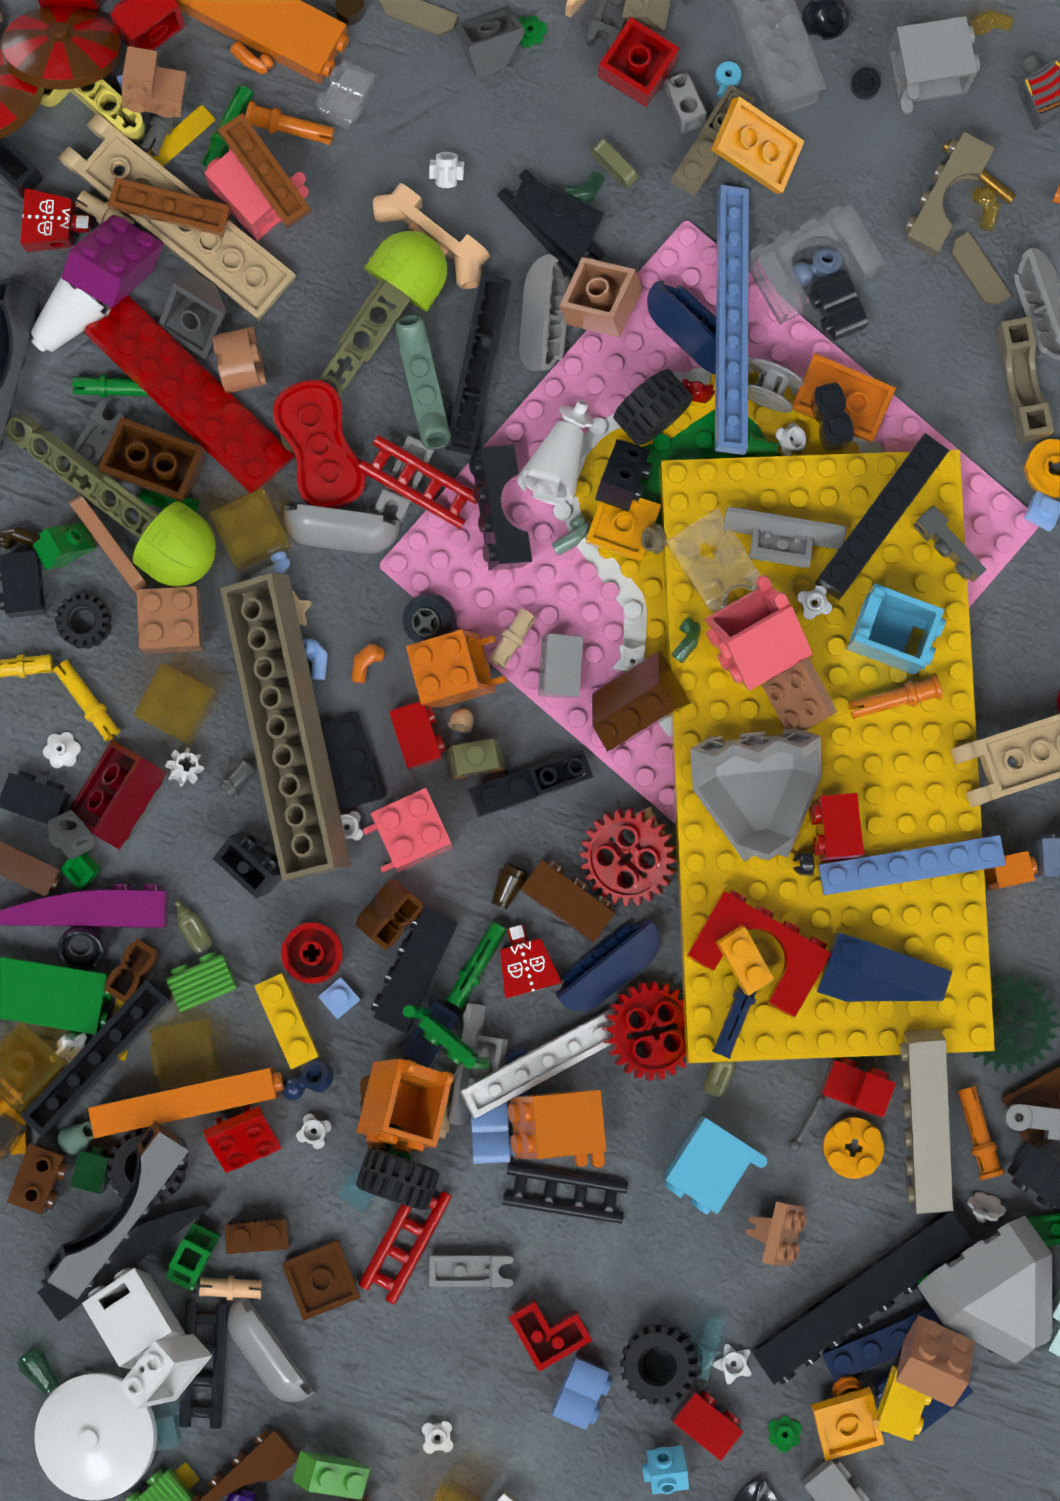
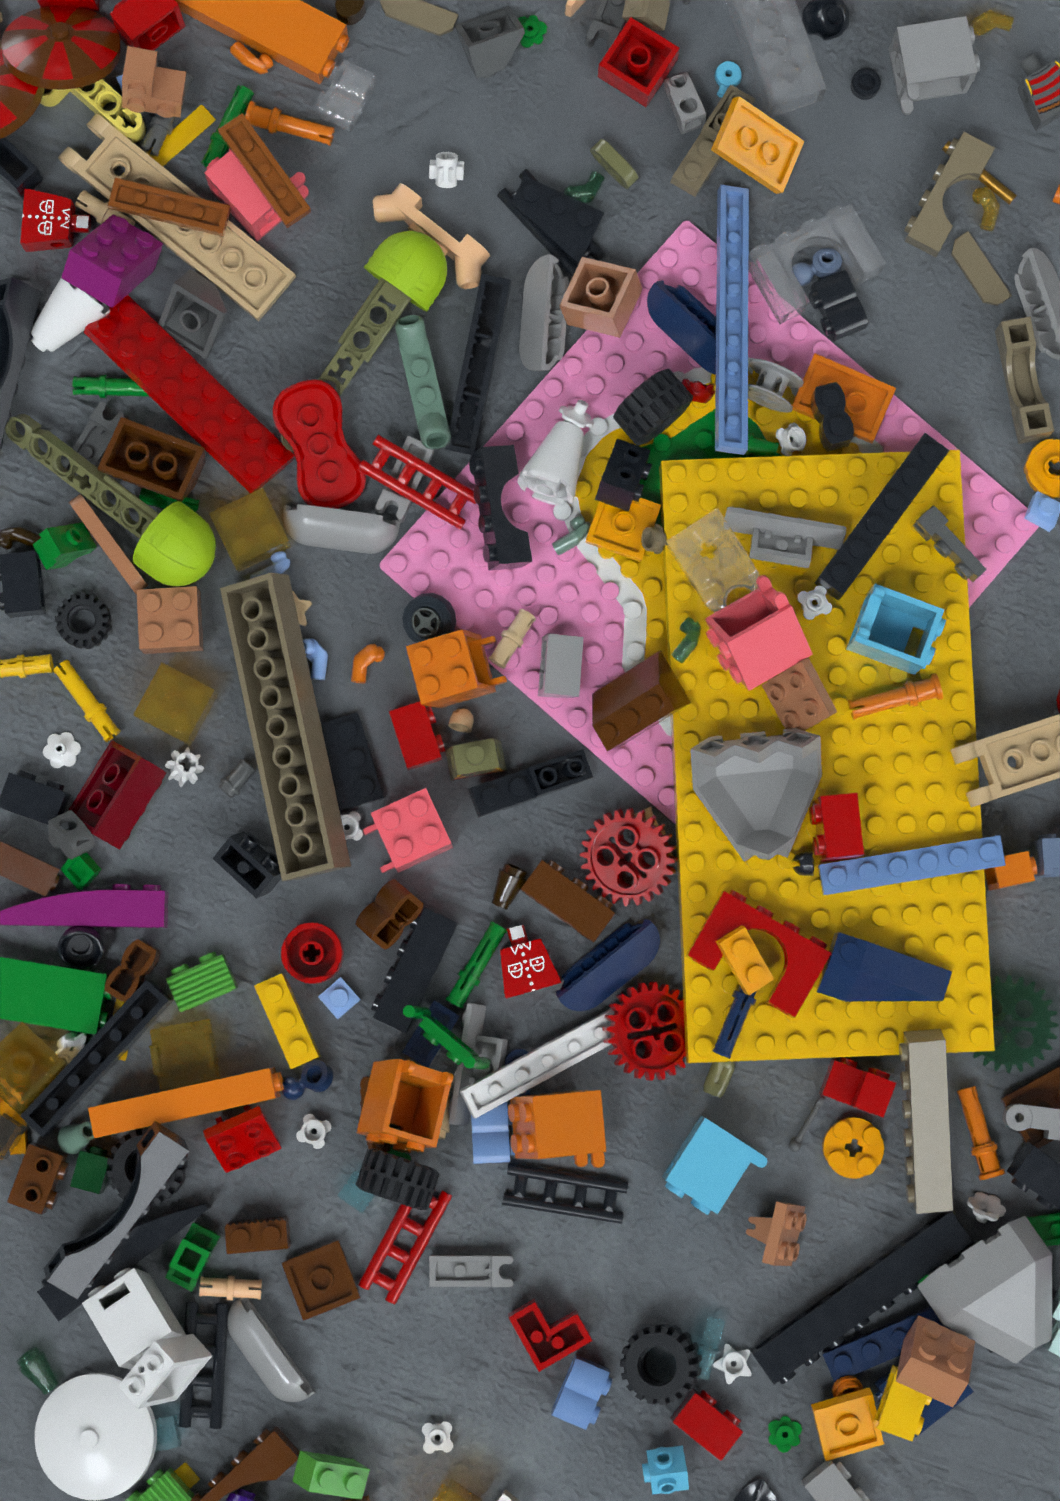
olive piece [174,900,213,954] -> none
nougat brick [212,327,267,393] -> none
white plate [613,645,646,673] -> none

